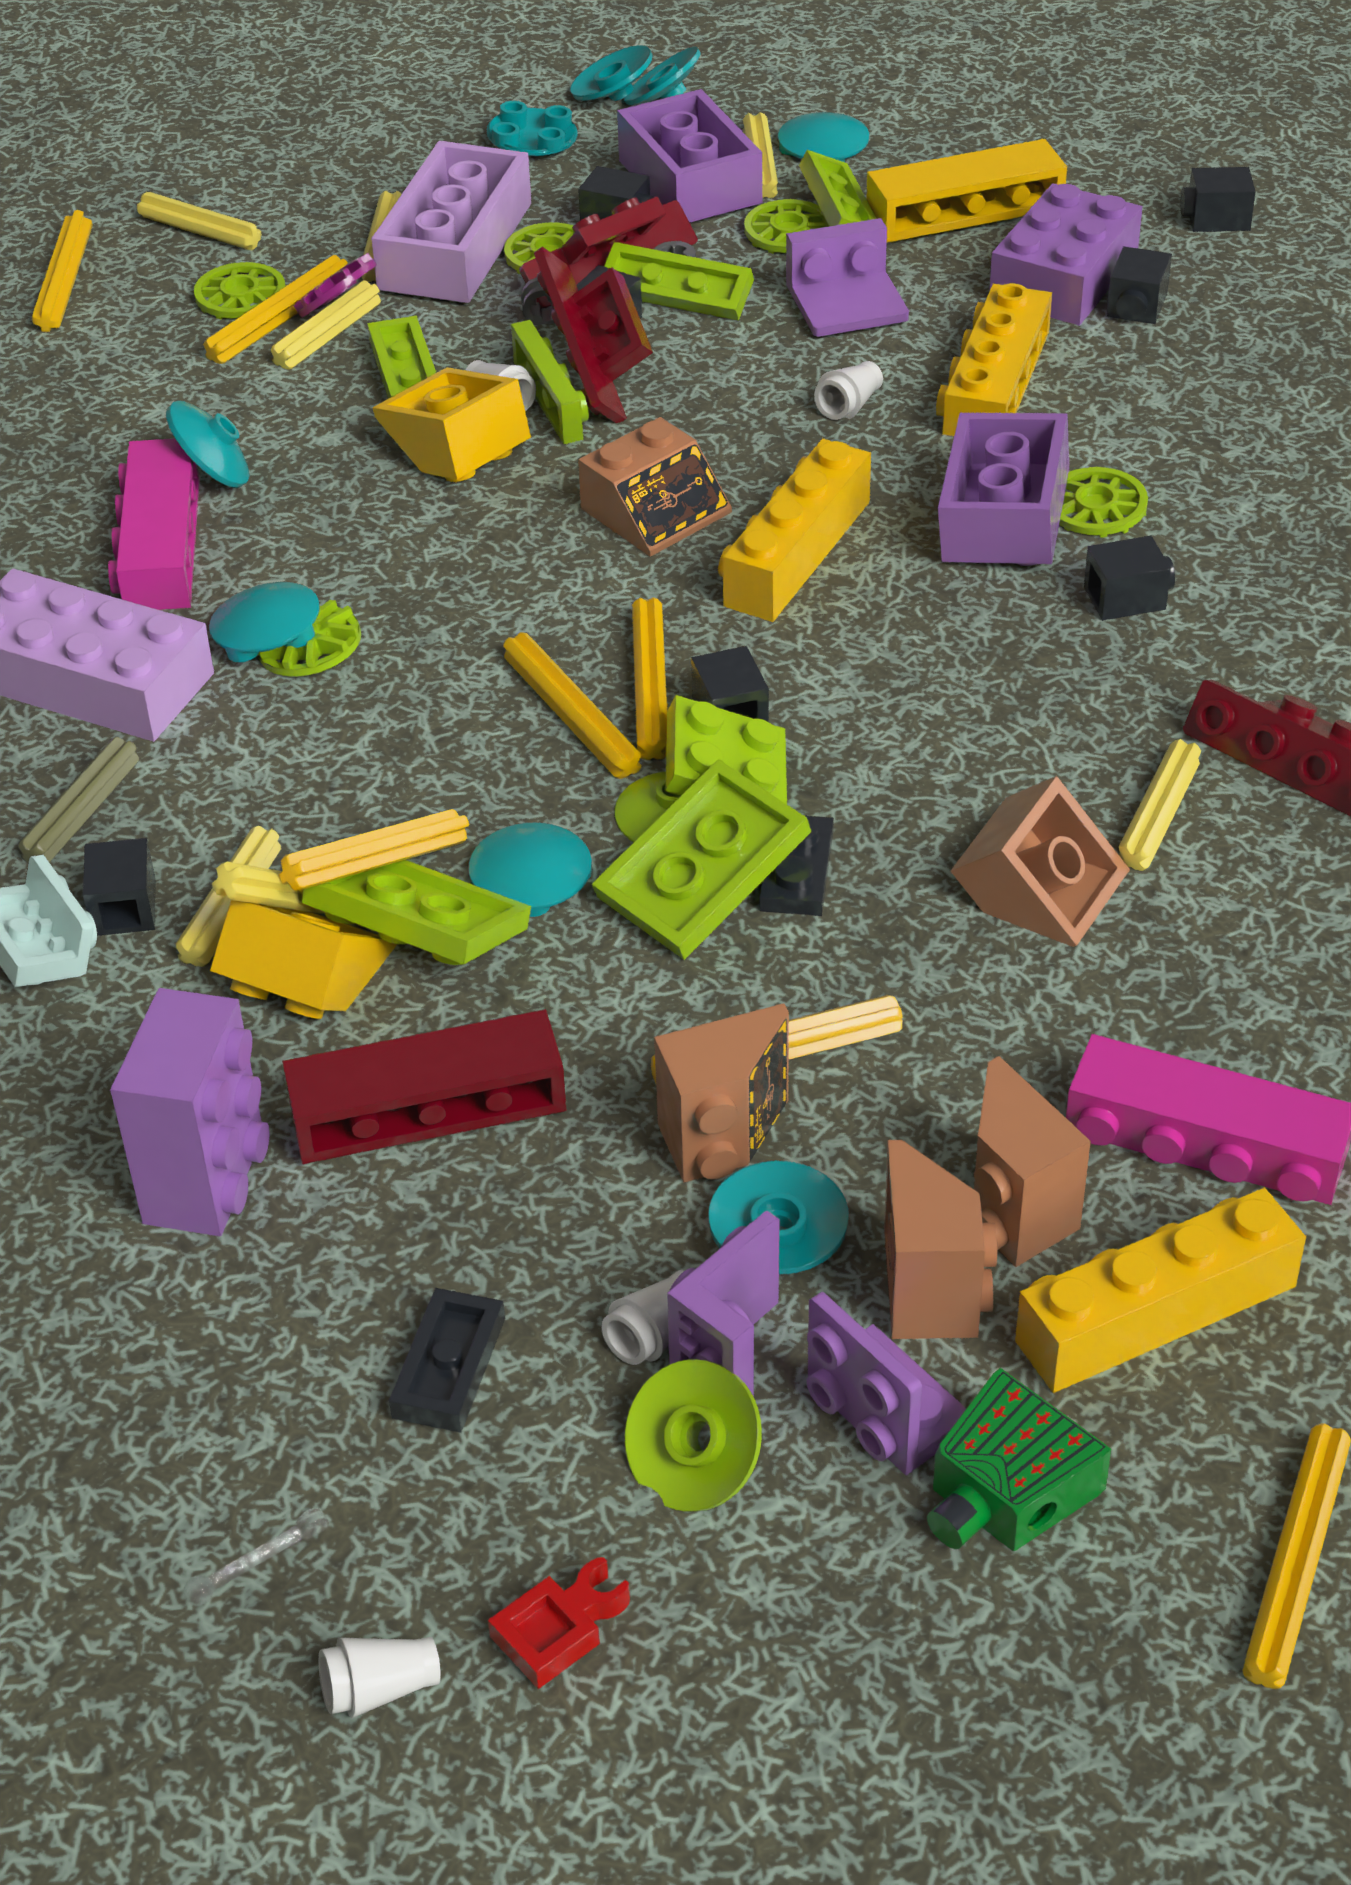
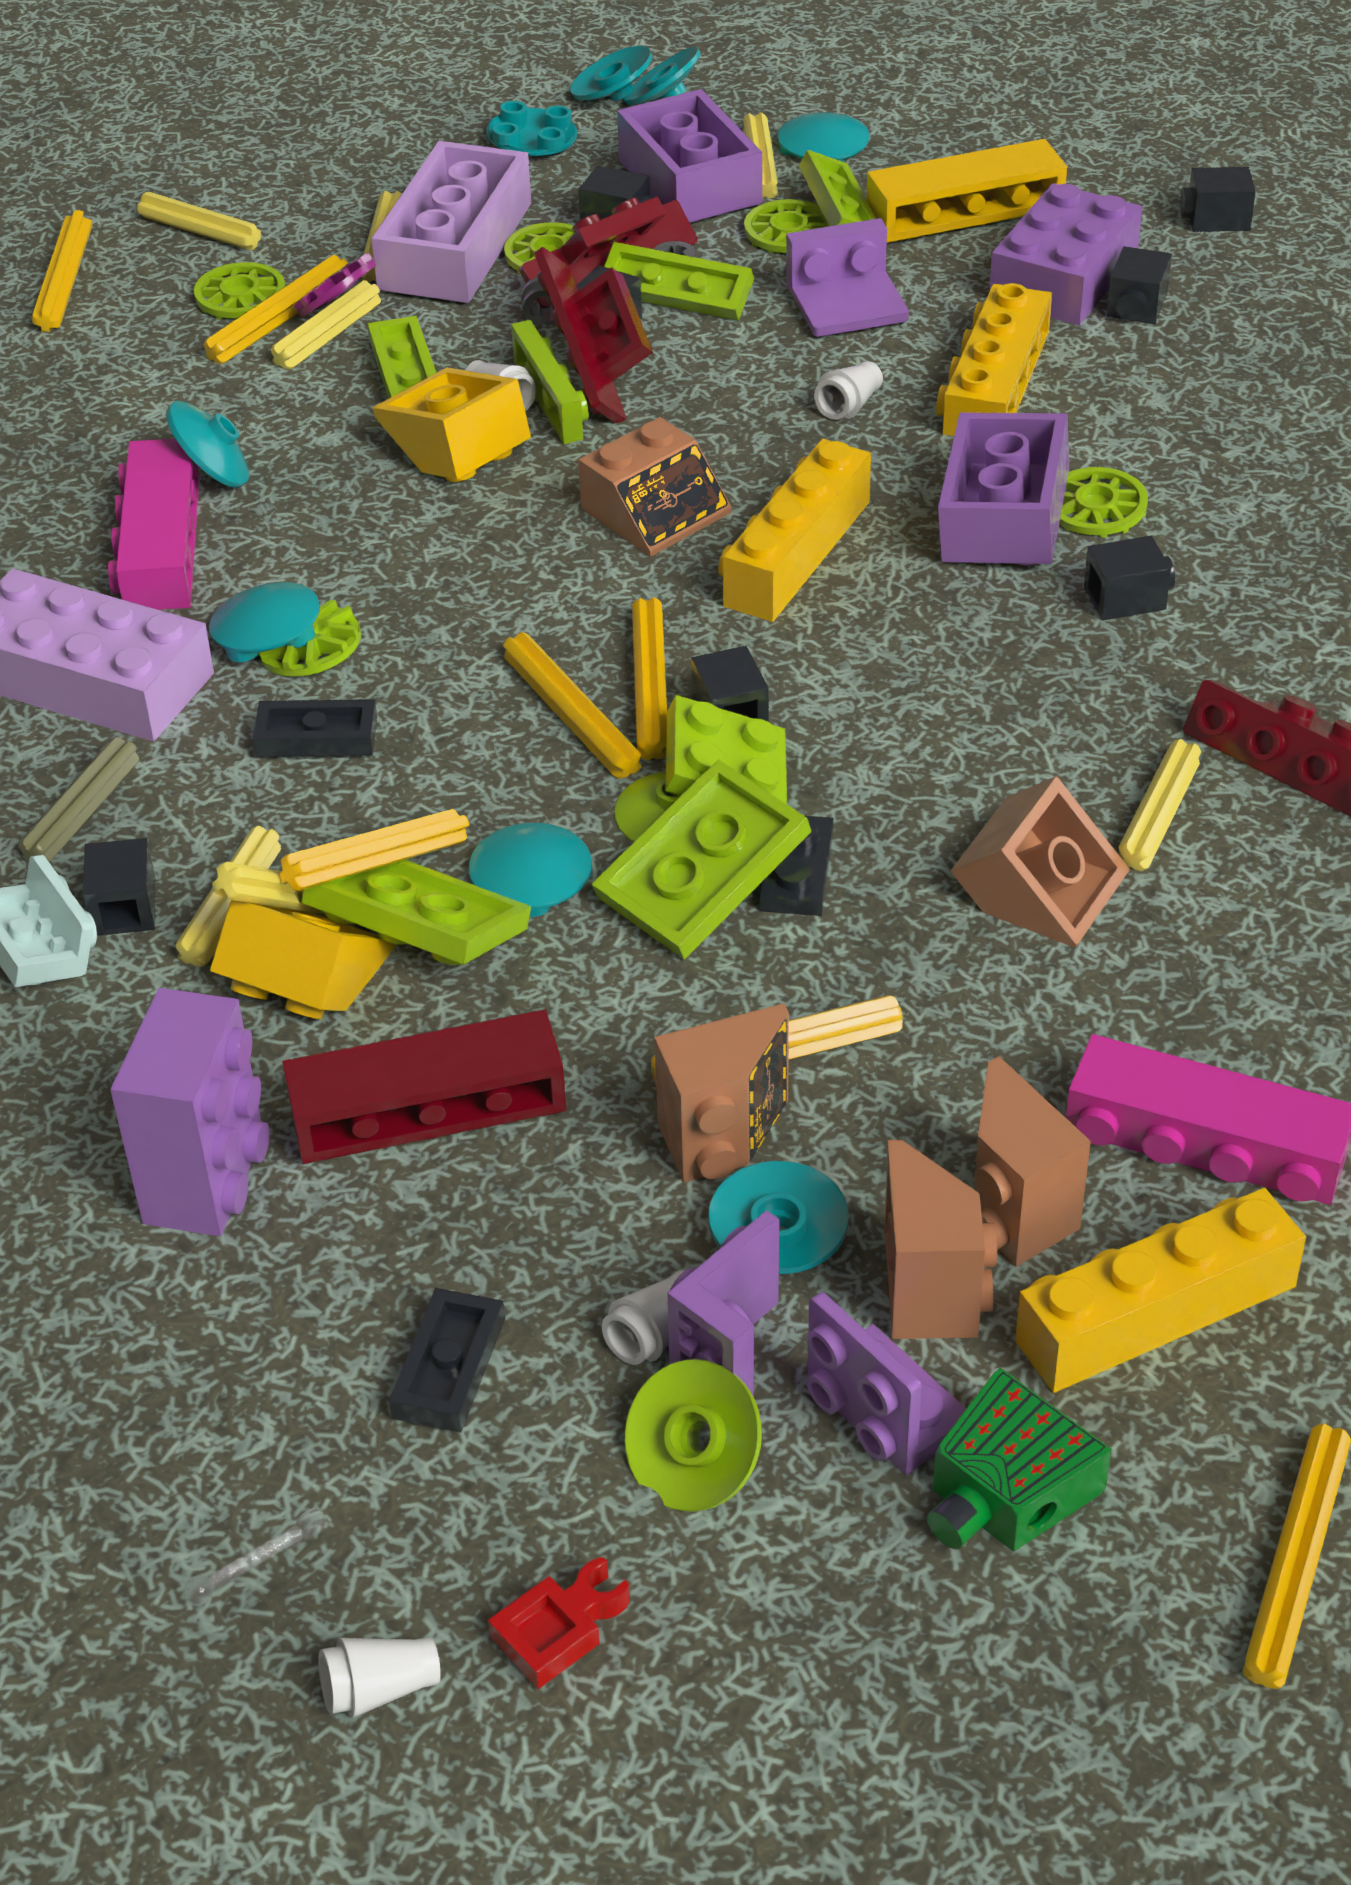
none -> black plate [253,699,377,757]

